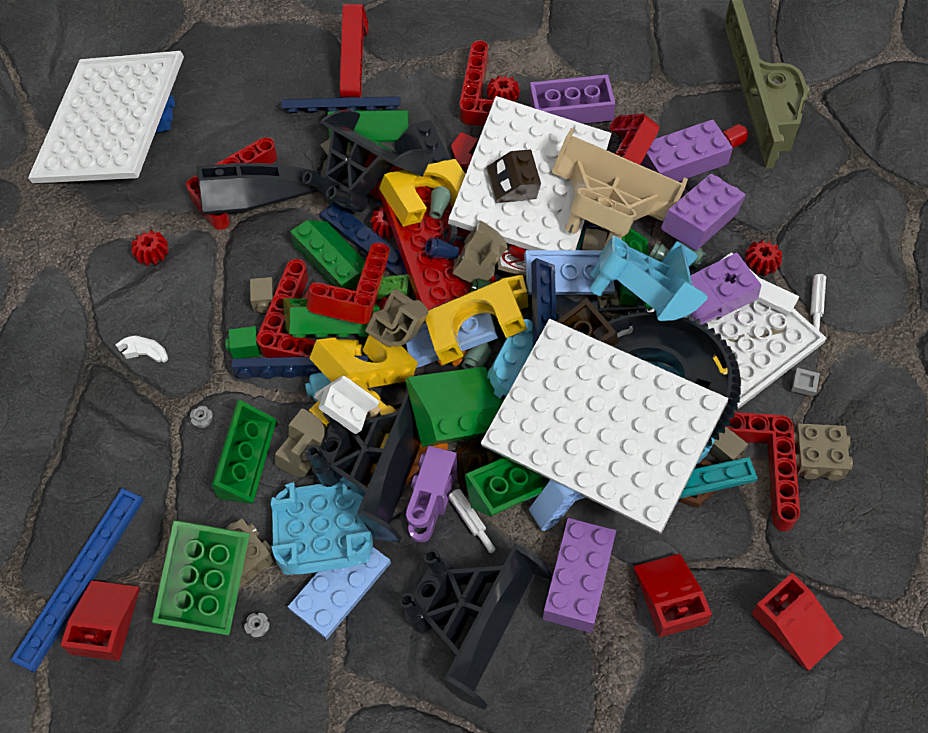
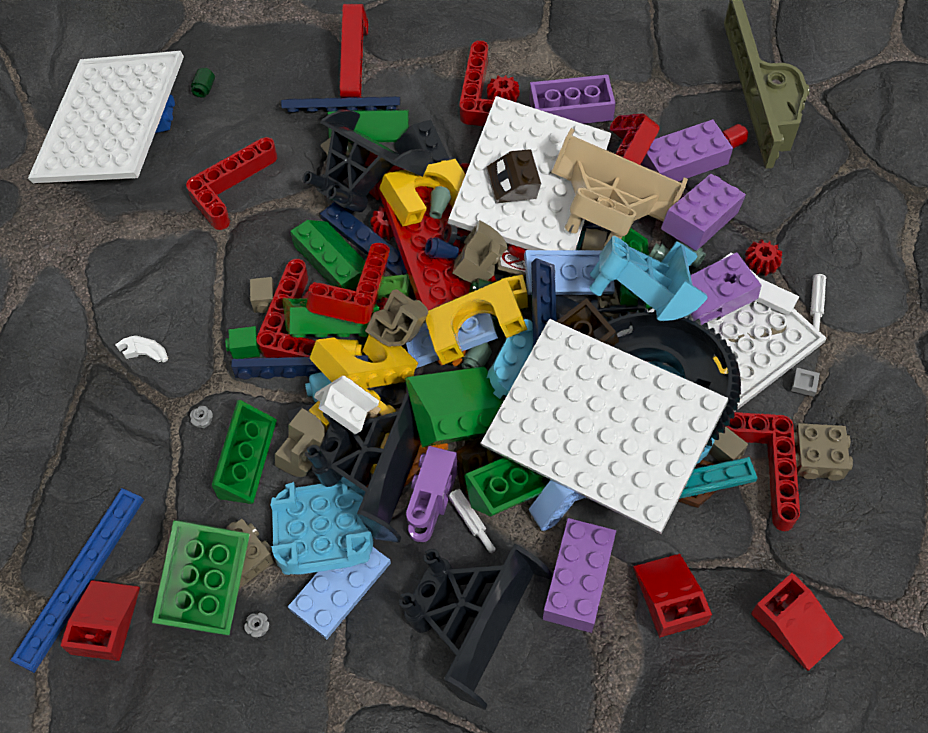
red gear [131,230,168,266] -> none
black wedge [197,163,321,214] -> none
red tile [451,132,478,165] -> none
none -> dark green brick [191,68,215,98]

